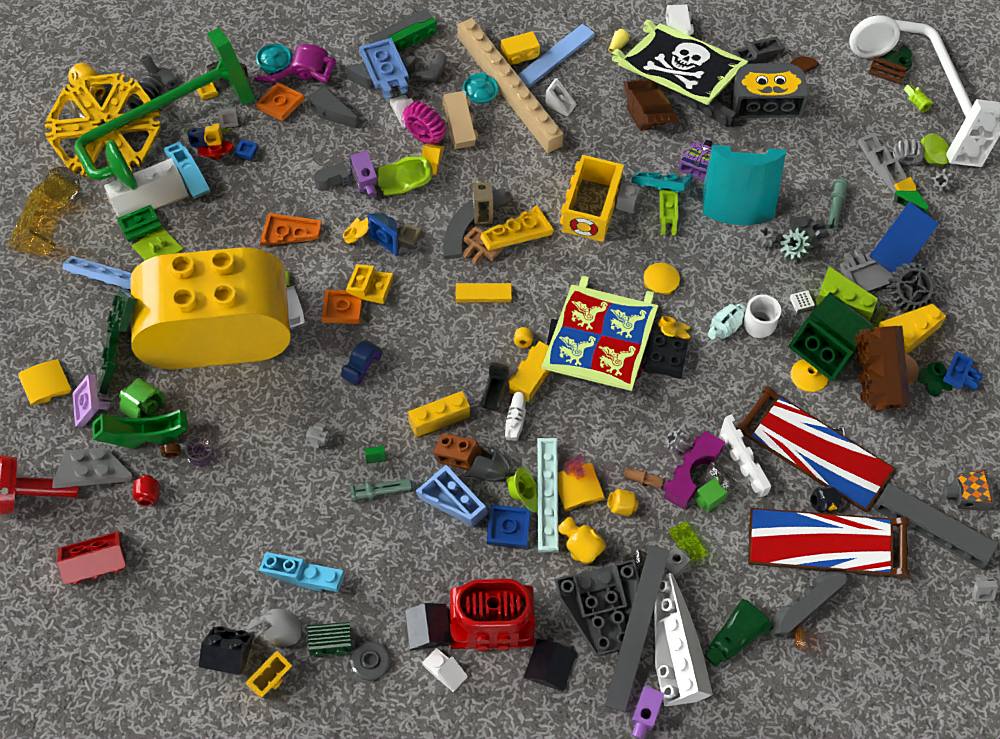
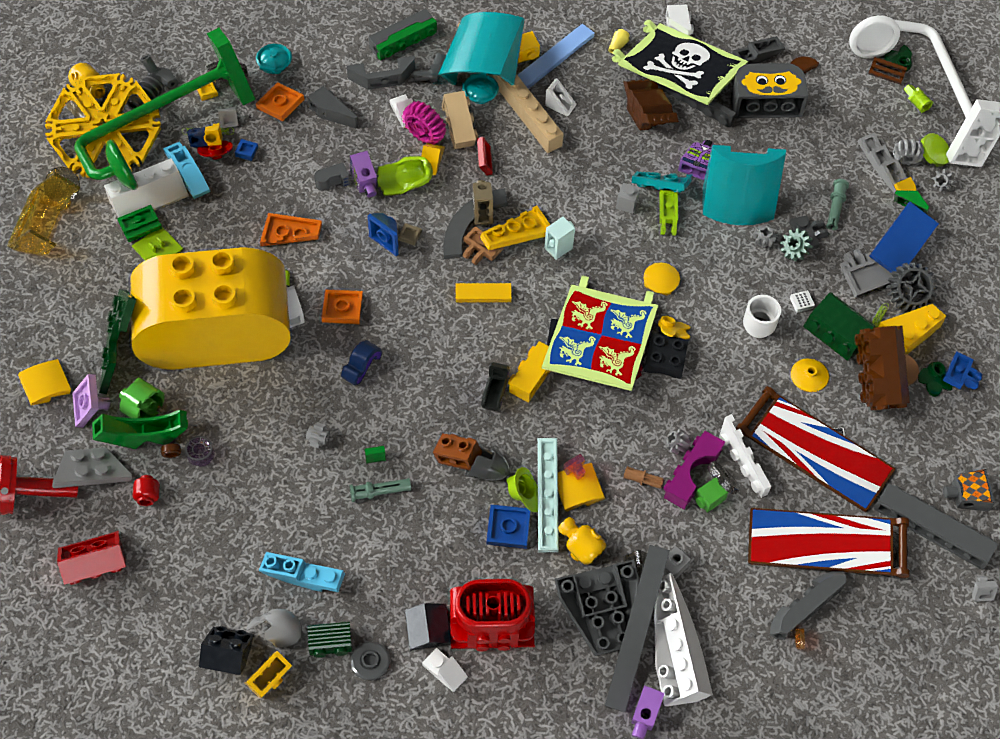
light blue plate [63,256,132,289] -> none
magenta piece [254,44,336,83] -> none
yellow plate [343,217,369,244] -> none
yellow slope [346,264,394,304] -> none
medium blue tile [359,38,409,99] -> none
yellow brick [408,391,470,438] -> none
light blue wedge [416,465,488,527] -> none
white hinge [505,392,526,441] -> none
yellow piece [514,327,533,348] -> none
black slope [523,639,577,692] -> none
yellow hose [560,155,624,242] -> none
yellow head [607,489,639,517] -> none
clear neon green tile [668,521,708,565] -> none
dark green piece [704,599,773,667] -> none
light aqua piece [708,304,746,340] -> none
dark green slope [788,317,854,382] -> none
black head [810,486,842,513] -> none
lime wedge [815,266,878,321] -> none
none -> teal windscreen [438,12,525,85]
none -> red tile [477,137,493,176]
none -> light aqua brick [544,216,575,260]

